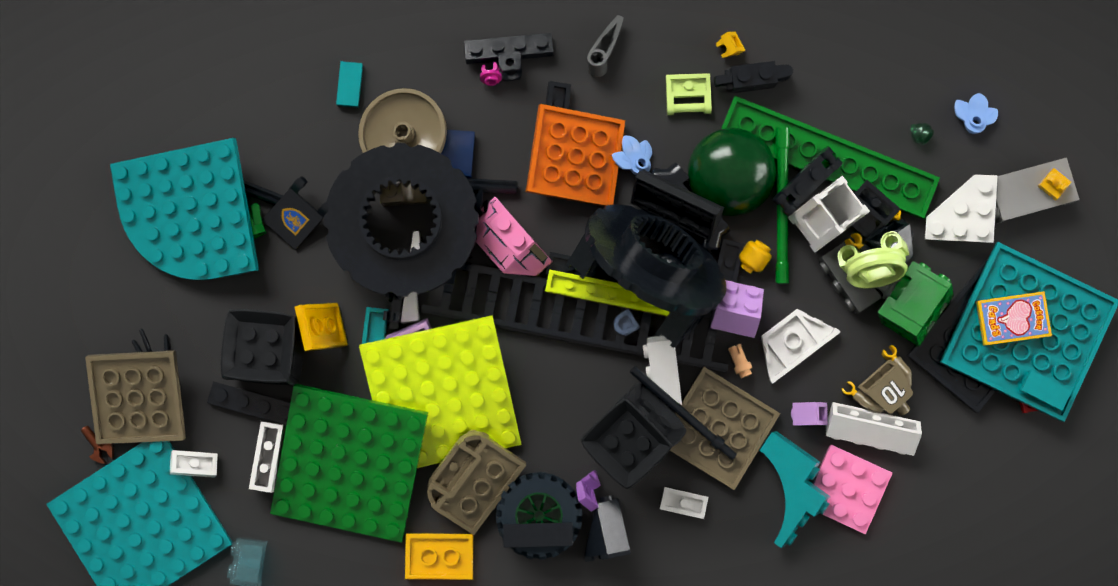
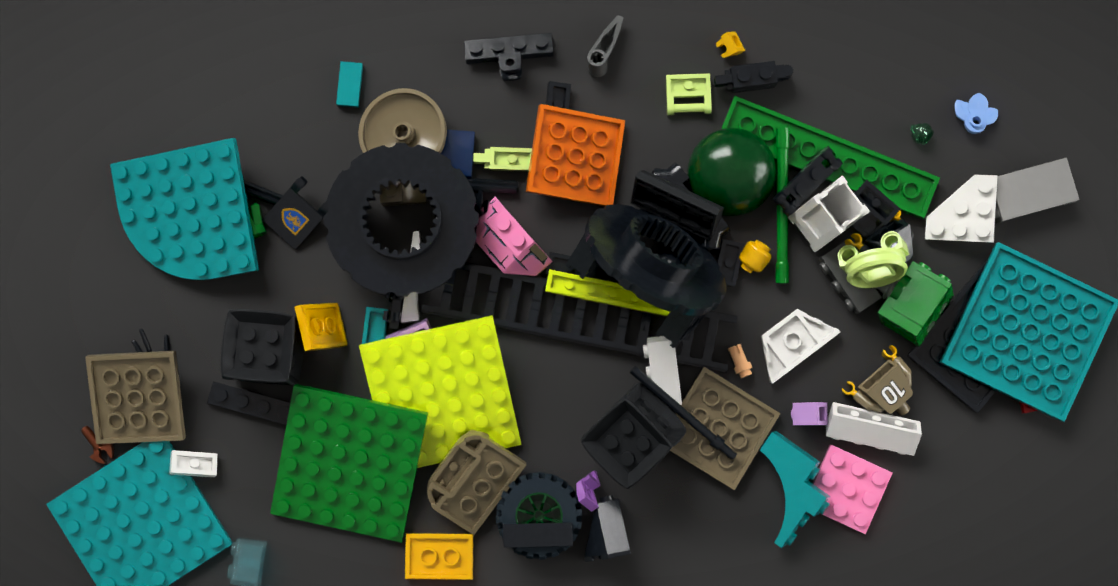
white brick [249,421,286,493] -> none
dark pink plate [480,62,502,86] -> none
light blue plate [612,135,652,175] -> none
sand blue tile [614,309,640,335] -> none
white plate [659,487,709,519] -> none
lavender brick [710,280,764,338] -> none
tile [976,291,1052,346] -> none
teal tile [1019,370,1072,411] -> none
yellow tile [1038,168,1071,200] -> none
none -> yellowish green hinge [473,147,532,171]

